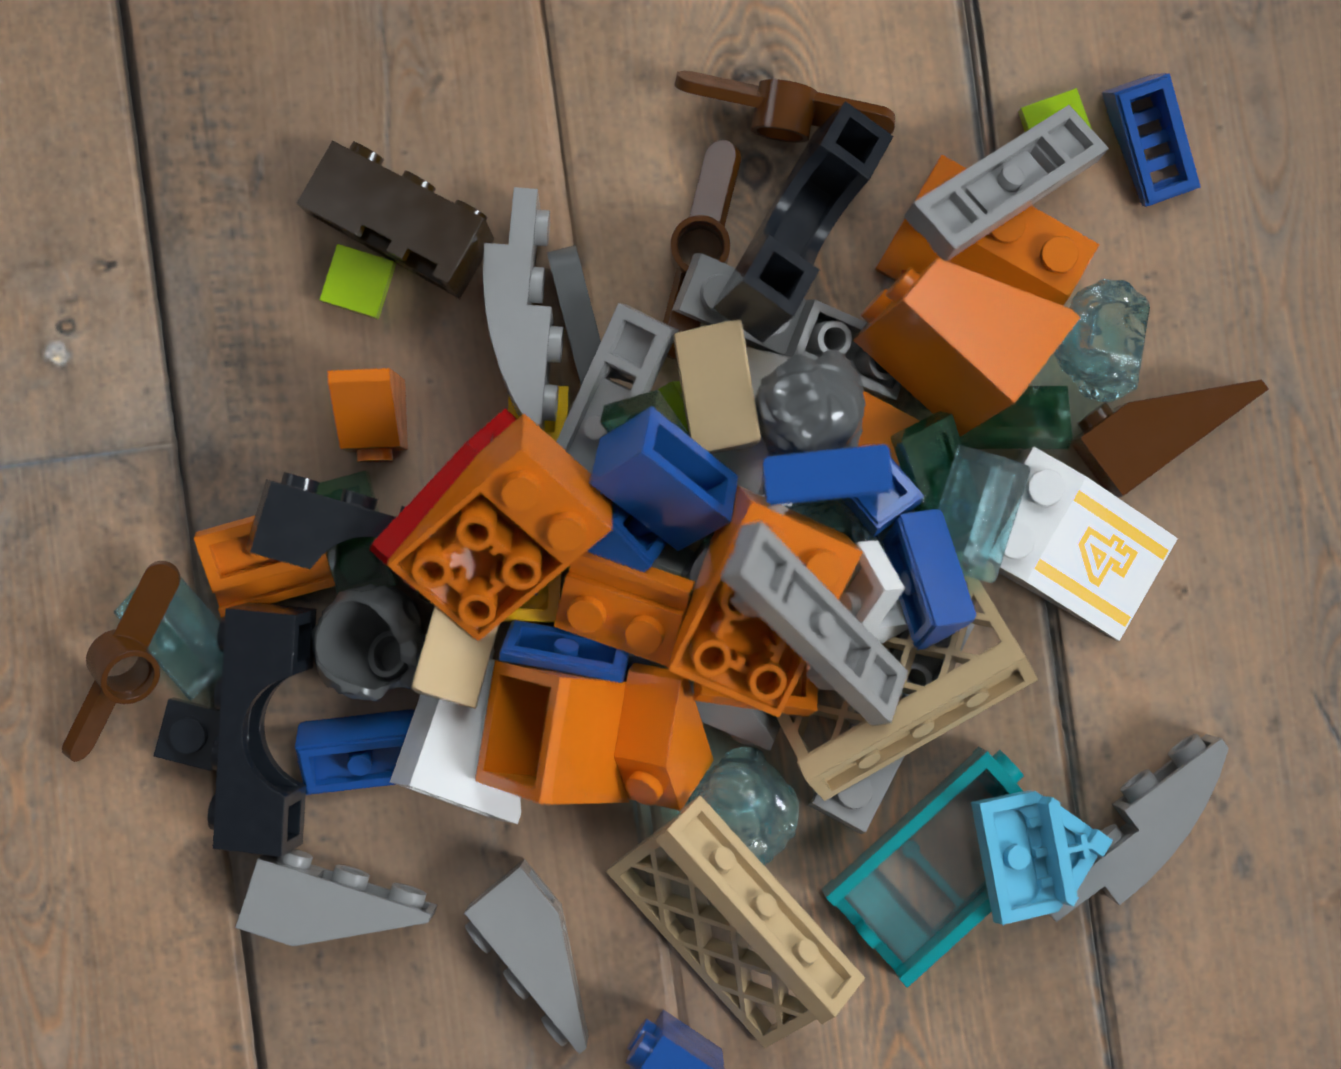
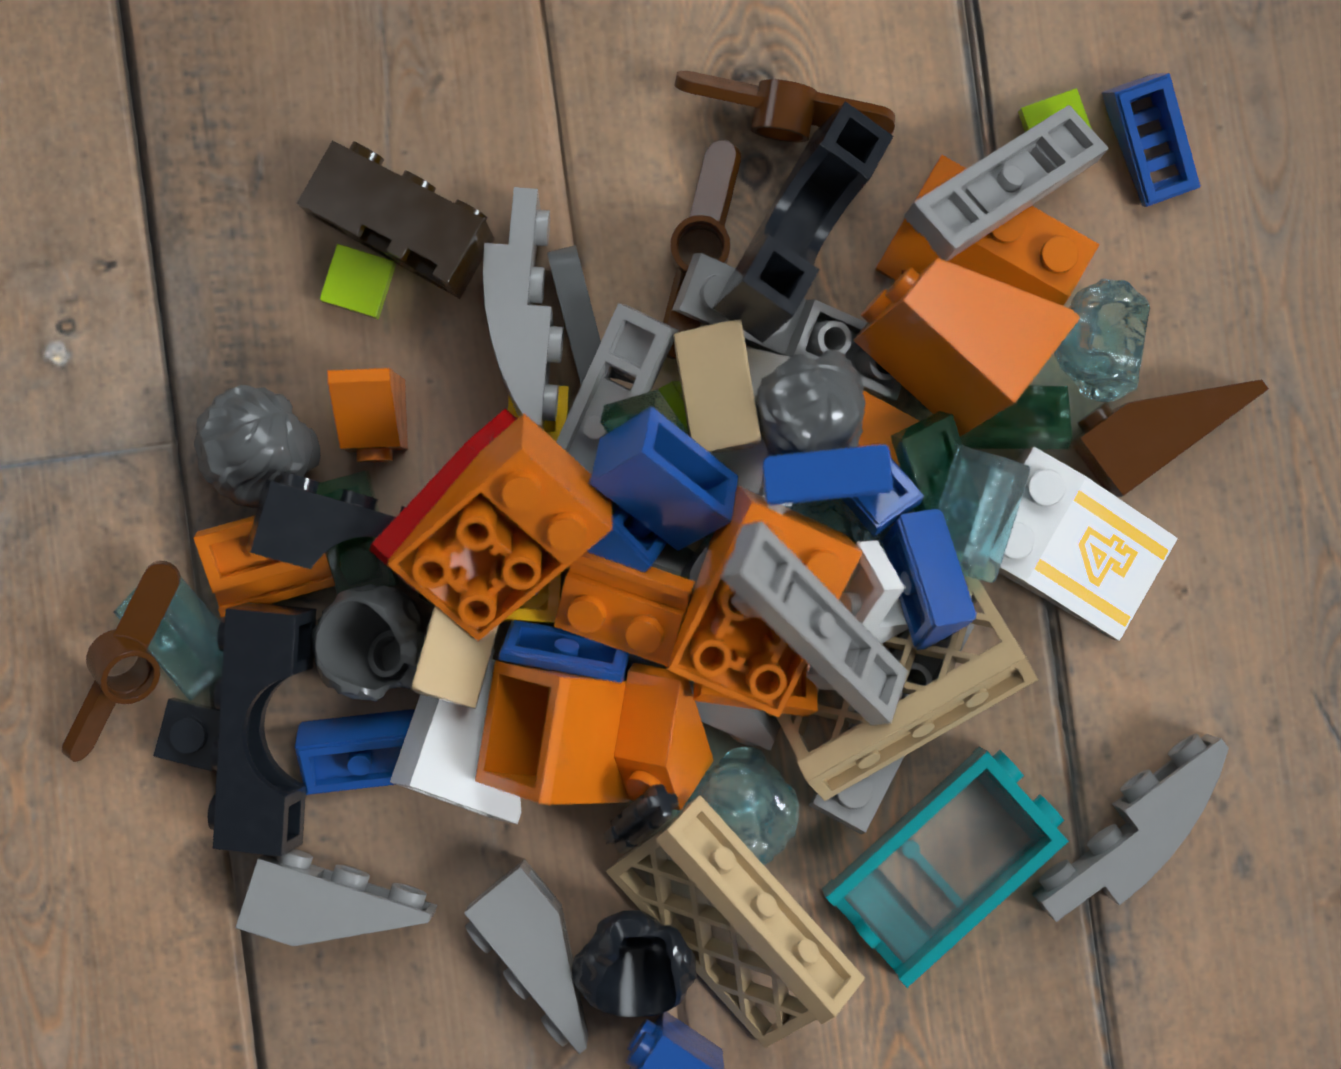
medium azure slope [971,790,1113,925] -> none
none -> dark grey hair [194,385,321,508]
none -> black hair [572,910,696,1017]
none -> black axle [604,784,679,853]

